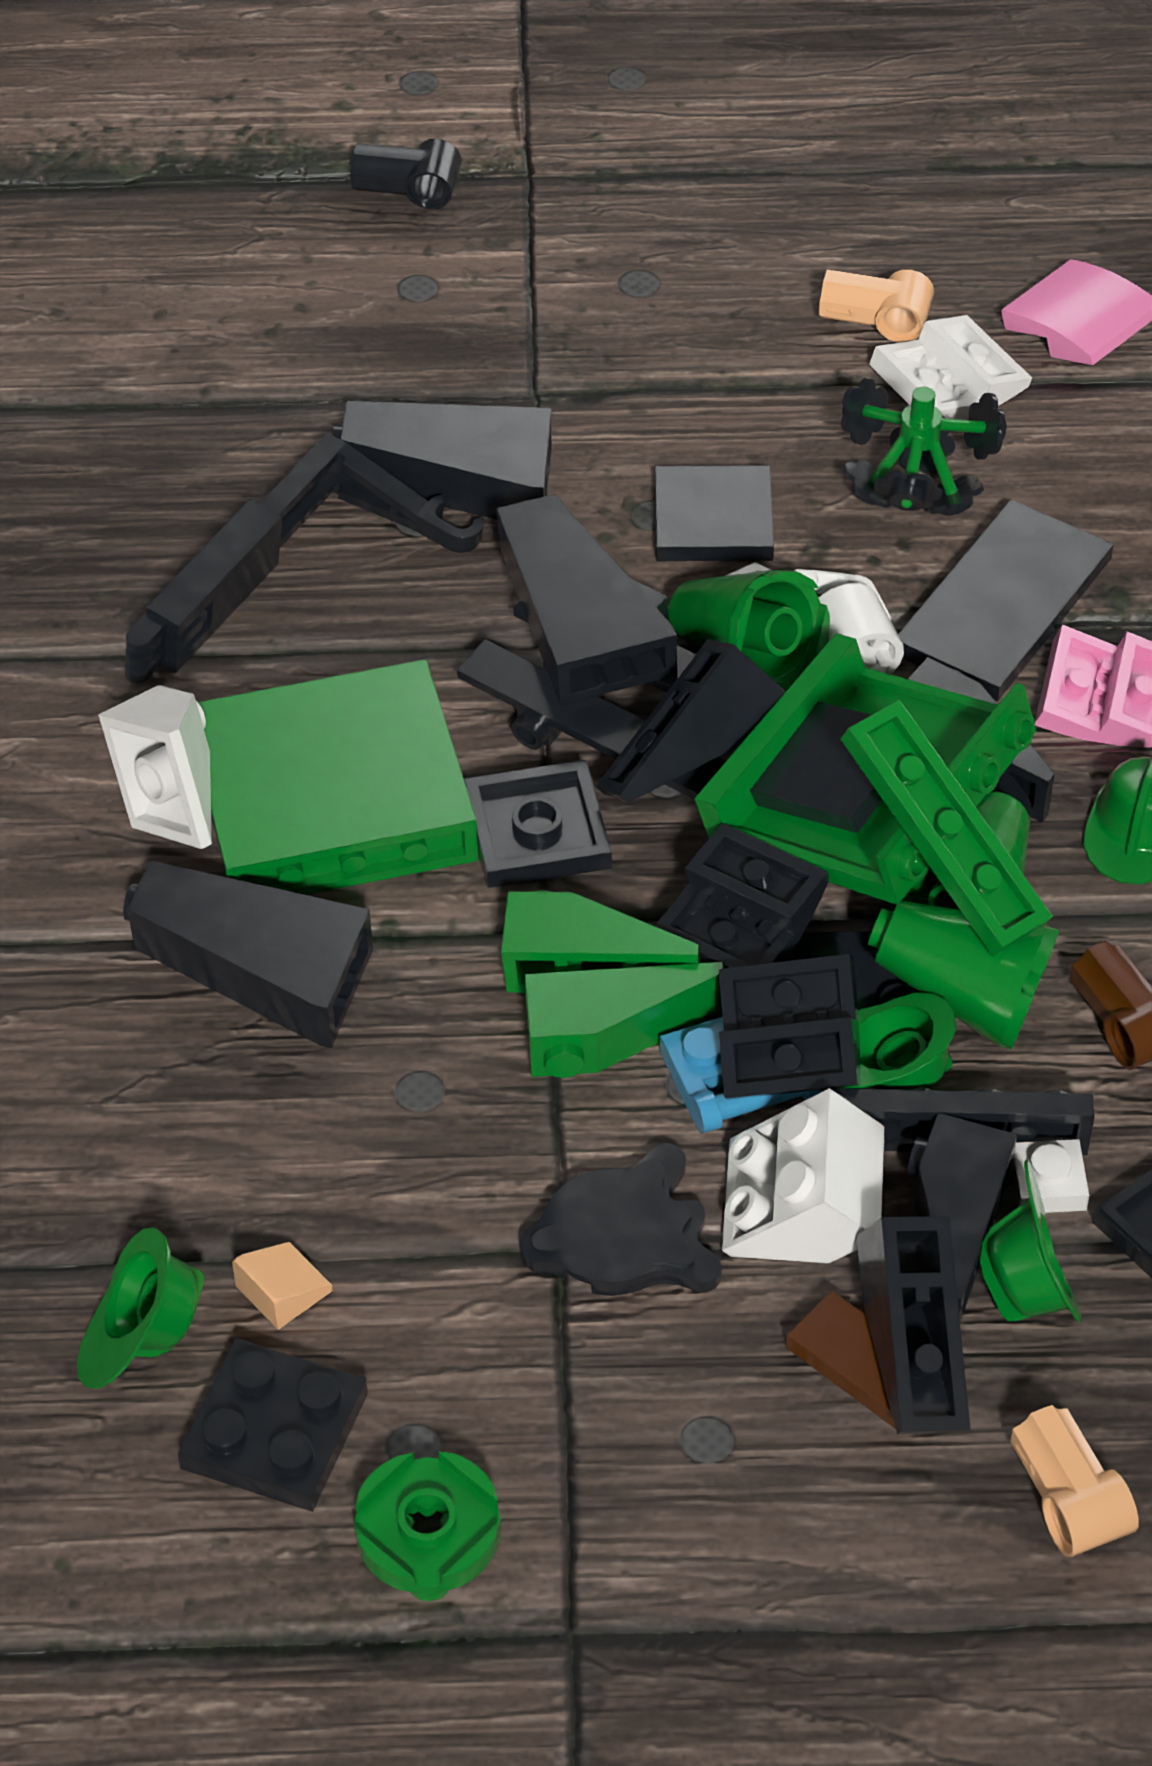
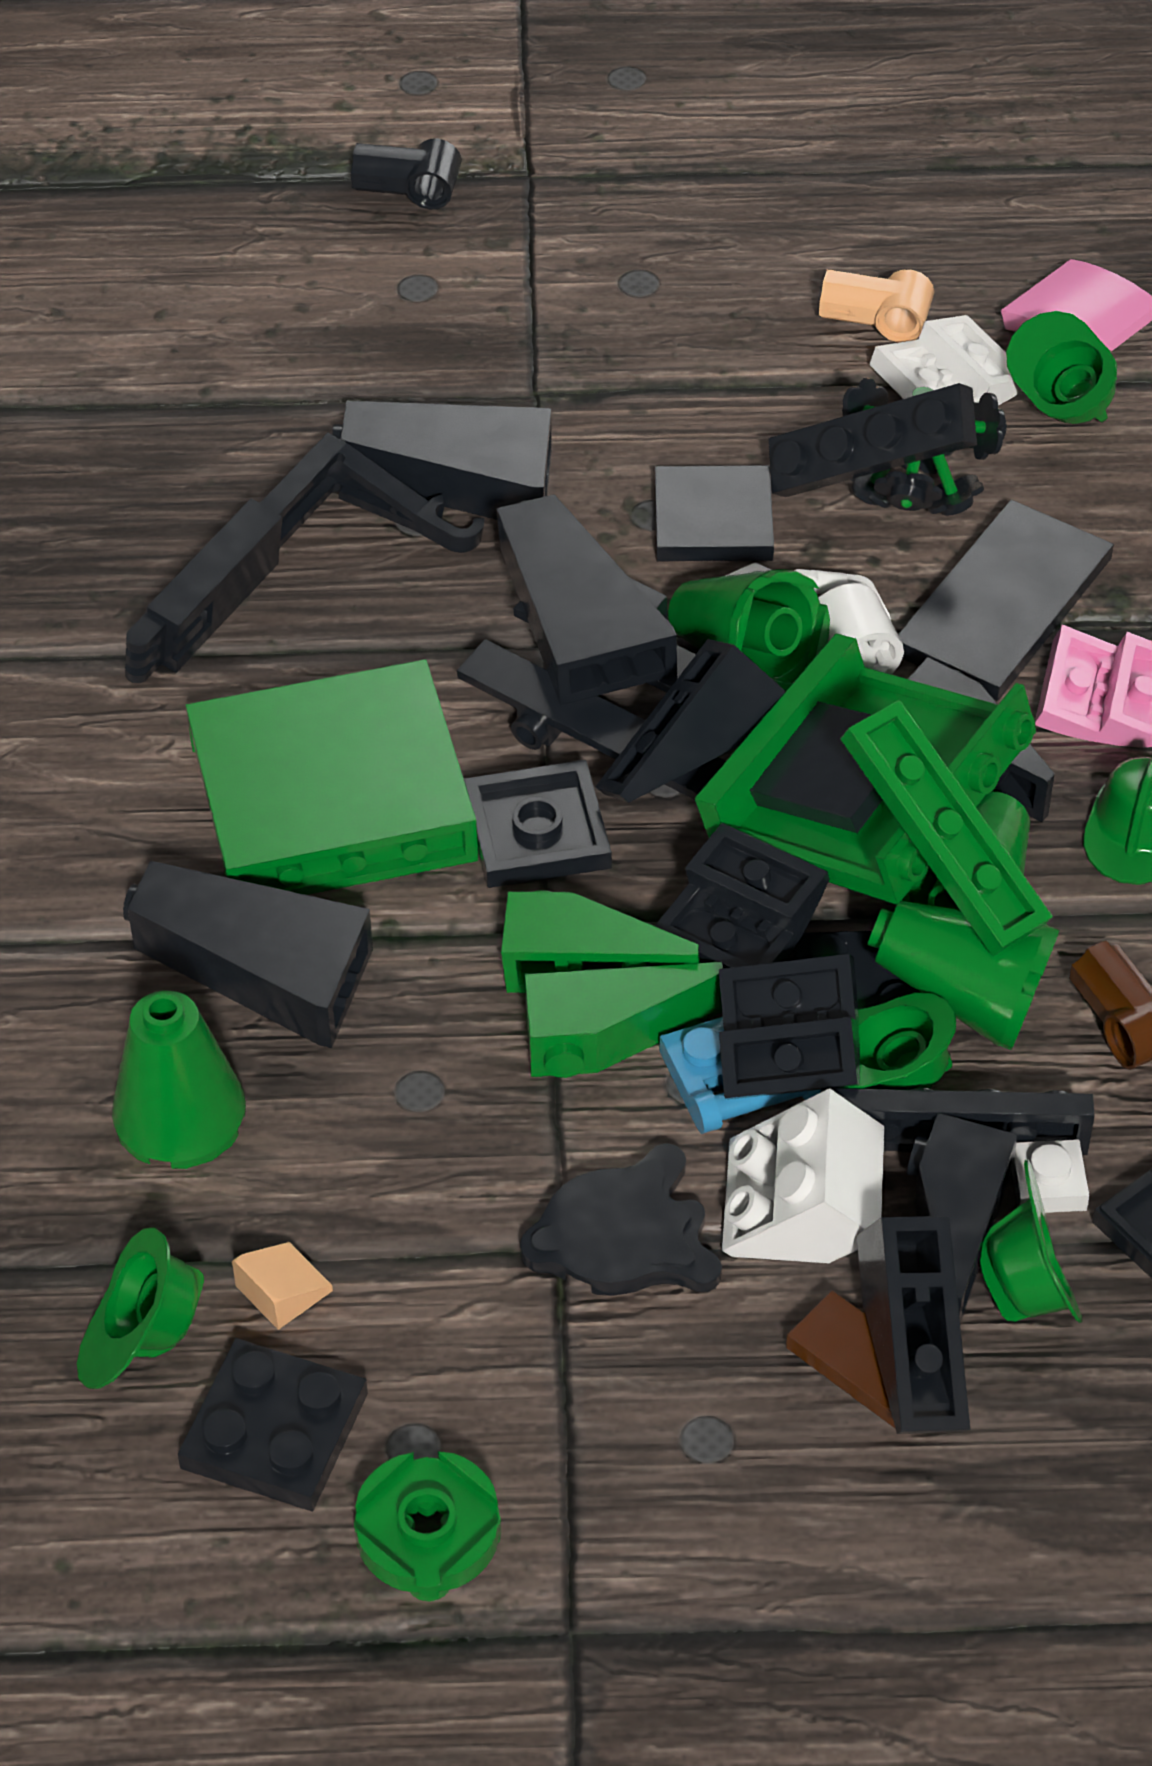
white slope [98,685,212,849] -> none
light nougat piece [1010,1405,1139,1557] -> none
none -> green cone [112,991,246,1169]
none -> black plate [768,383,977,498]
none -> green piece [1006,311,1117,424]

